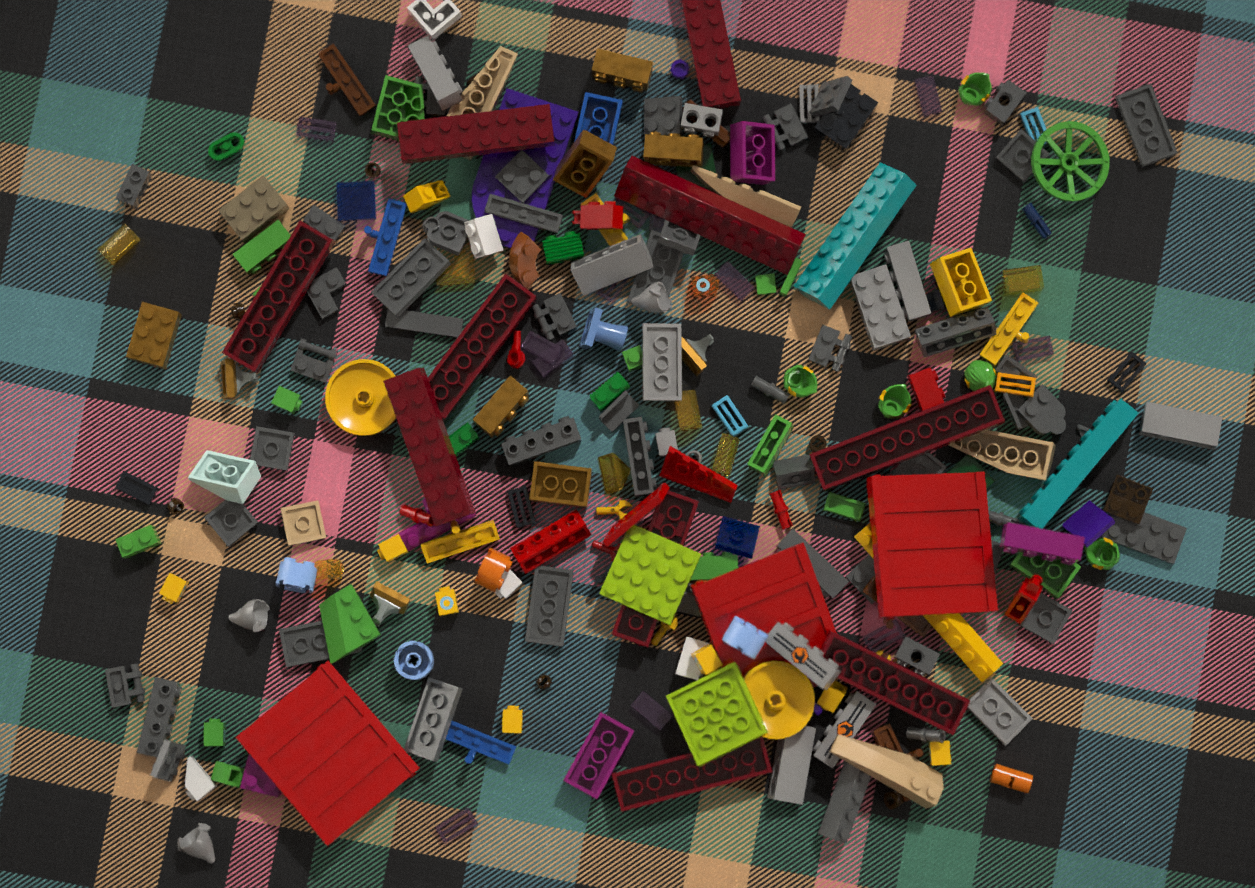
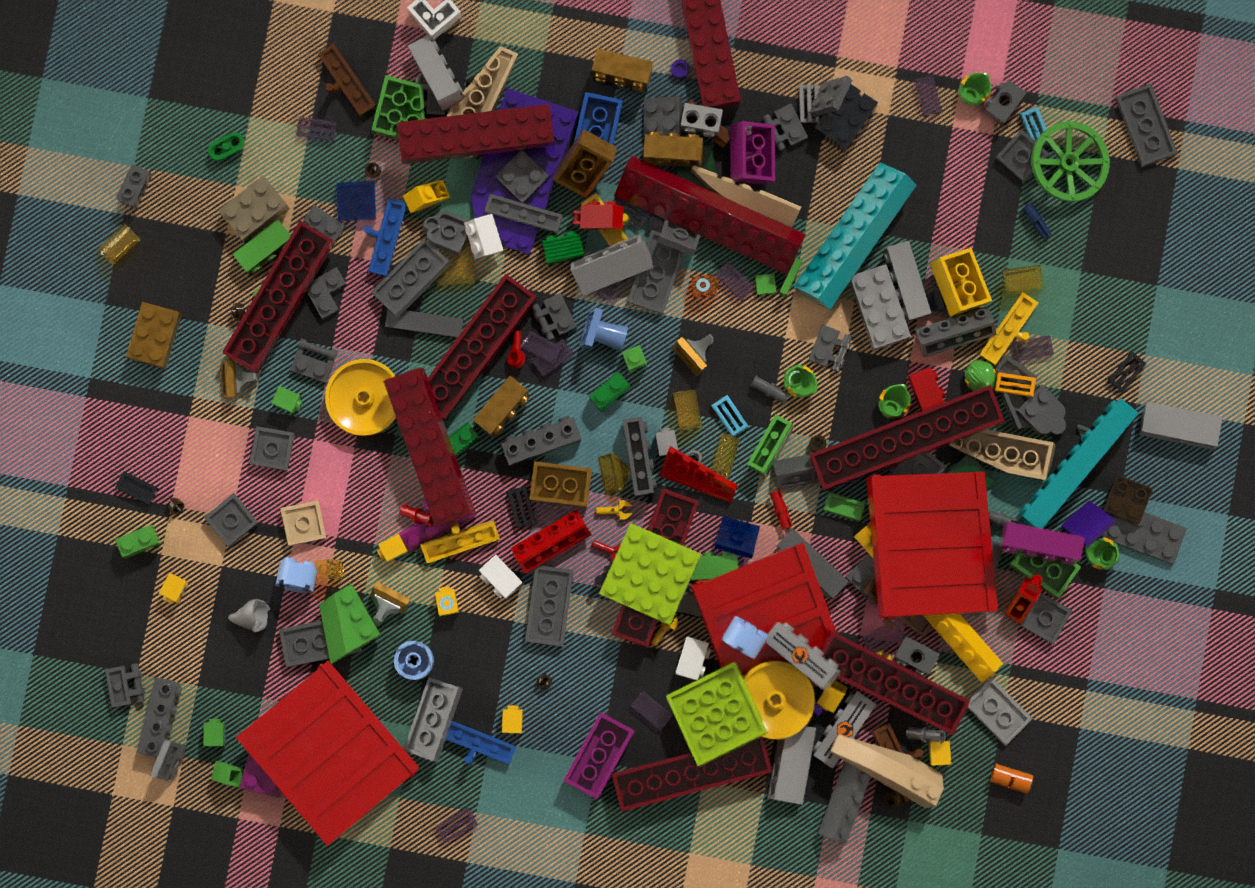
light grey hat [177,823,215,864] -> none
white slope [185,756,217,801] -> none
light aqua slope [188,450,261,504] -> none
orange cylinder [474,548,513,592] -> none
dark orange brick [509,232,541,289] -> none
dark grey panel [599,390,639,432] -> none
red tile [603,483,670,547] -> none
light grey hat [631,282,672,313] -> none
light grey plate [642,323,682,401] -> none
yellow brick [691,644,722,675] -> none

